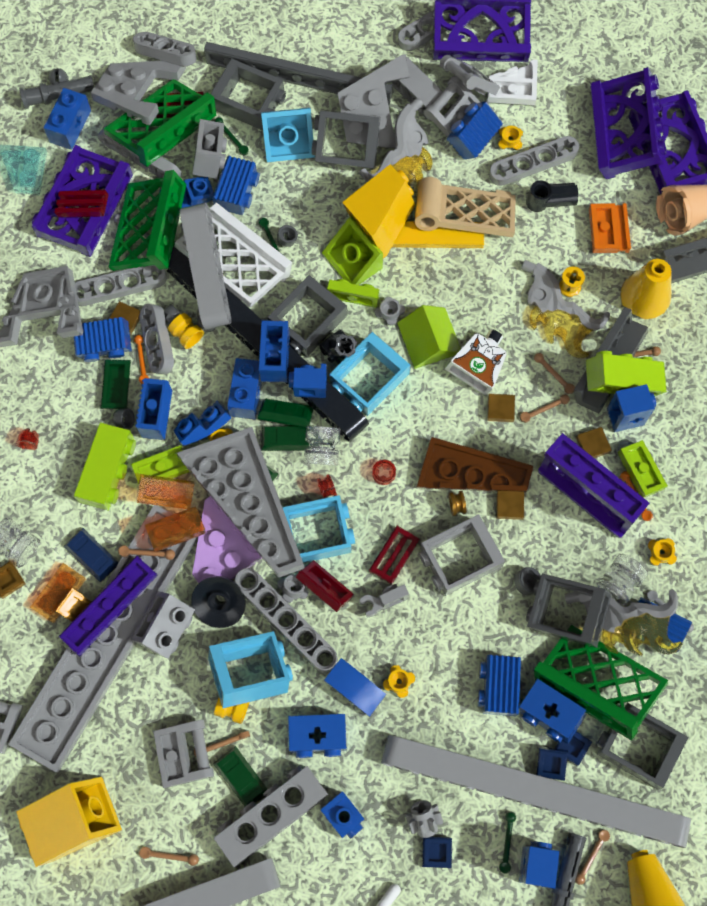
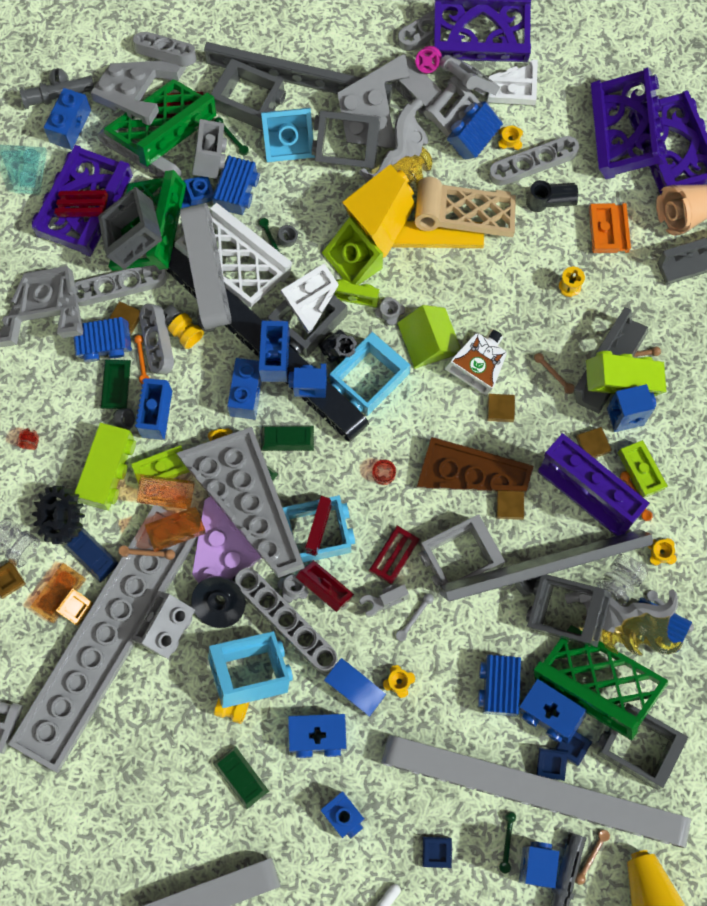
yellow slope [16,777,122,867] -> none
dark purple tile [58,556,158,656] -> none
medium nougat hinge [139,847,199,866] -> none
light grey plate [153,720,214,788] -> none
blue slope [173,400,231,445] -> none
medium nougat hinge [194,731,250,757] -> none
light grey brick [214,766,328,867] -> none
dark green tile [257,398,314,428] -> none
clear wheel [304,426,341,466] -> none
clear red bush [316,474,337,499] -> none
light grey gear [405,800,443,838] -> none
pearl gold bush [449,491,467,516] -> none
medium nougat hinge [520,394,570,423] -> none
piece [521,260,610,358] -> none
yellow cone [620,259,672,319] -> none
none -> black gear [32,486,85,544]
none -> dark grey window [98,187,162,269]
none -> white wing [281,263,339,333]
none -> dark red tile [305,496,332,556]
none -> light grey hinge [396,593,434,642]
none -> dark pink wheel [415,45,442,73]
none -> dark grey tile [438,529,653,602]

